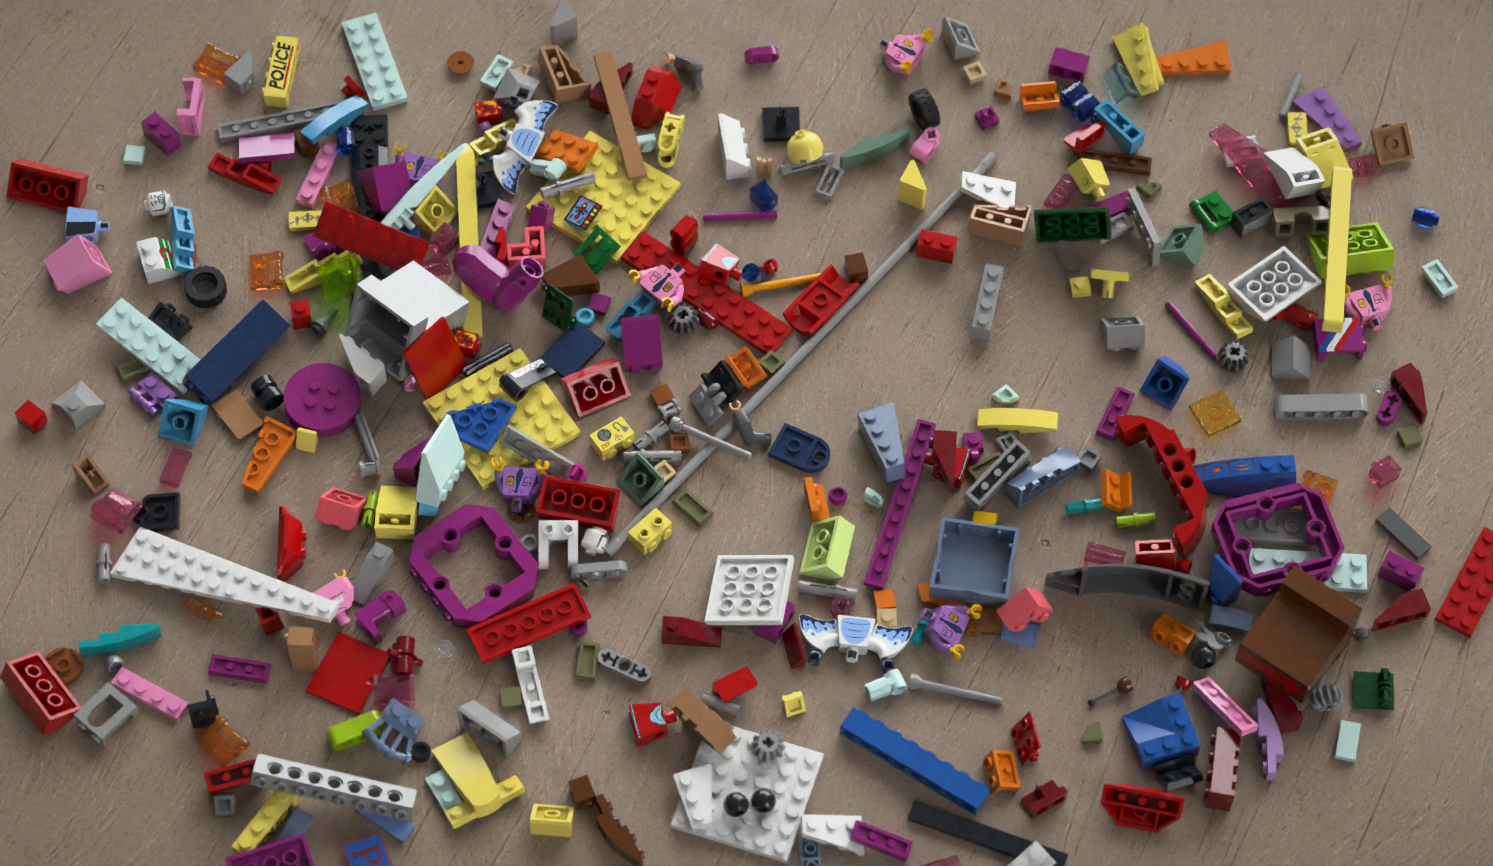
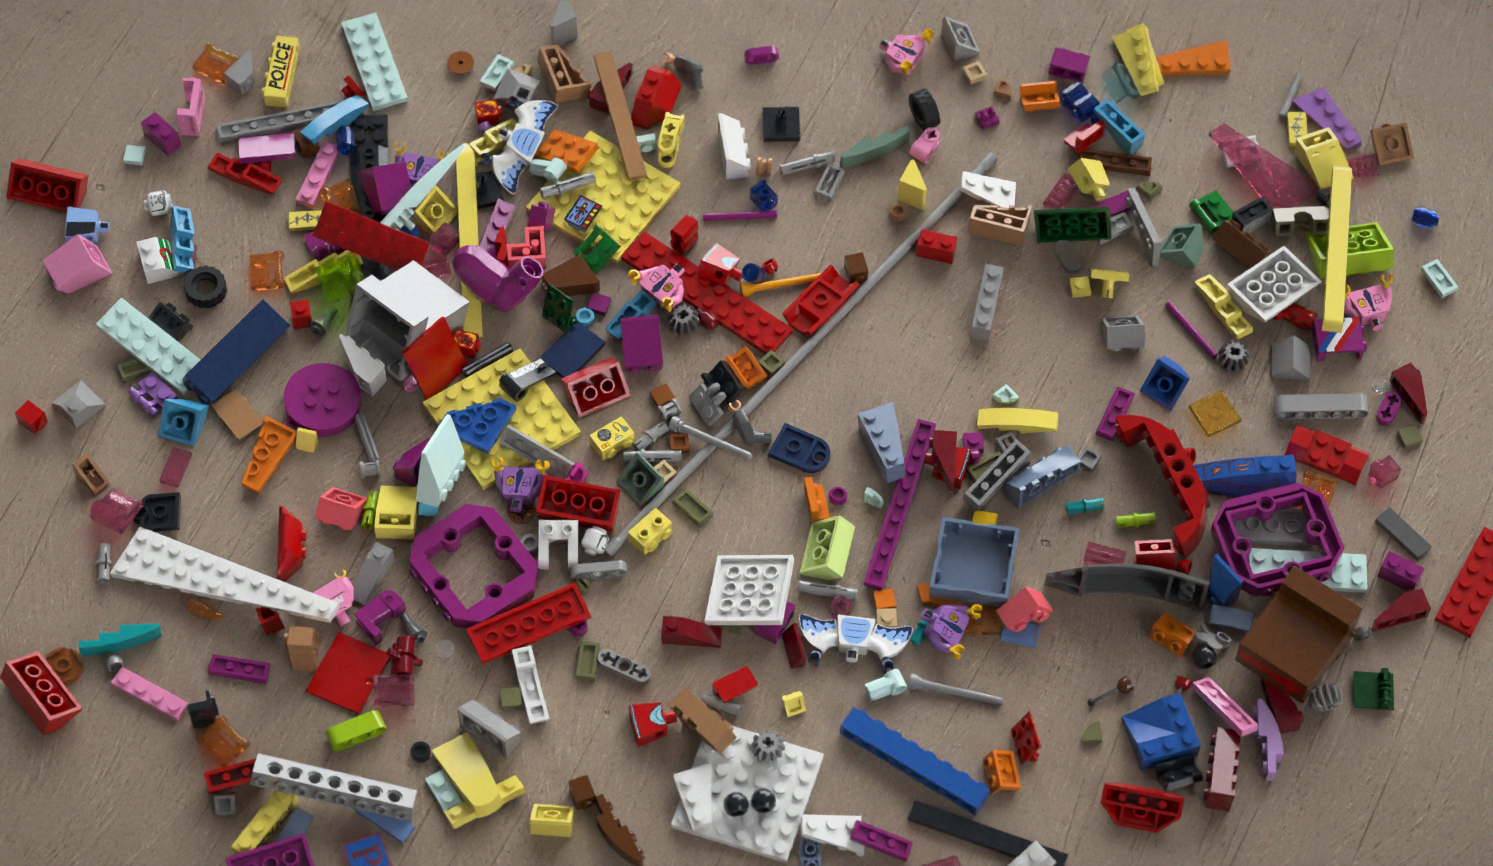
light grey panel [74,682,139,747] -> none
black wheel [250,375,284,411] -> none
sand blue plate [361,698,425,765] -> none
light yellow cylinder [787,130,824,164] -> none
dark red panel [1020,780,1068,819] -> none
orange bracket [1101,469,1132,513] -> none
white slope [1263,148,1325,199] -> none
light aqua tile [1335,720,1361,762] -> none
none -> dark grey cone [400,613,427,645]
none -> medium nougat plate [888,204,907,222]
none -> reddish brown brick [1212,220,1272,269]
none -> red piece [1284,424,1370,485]

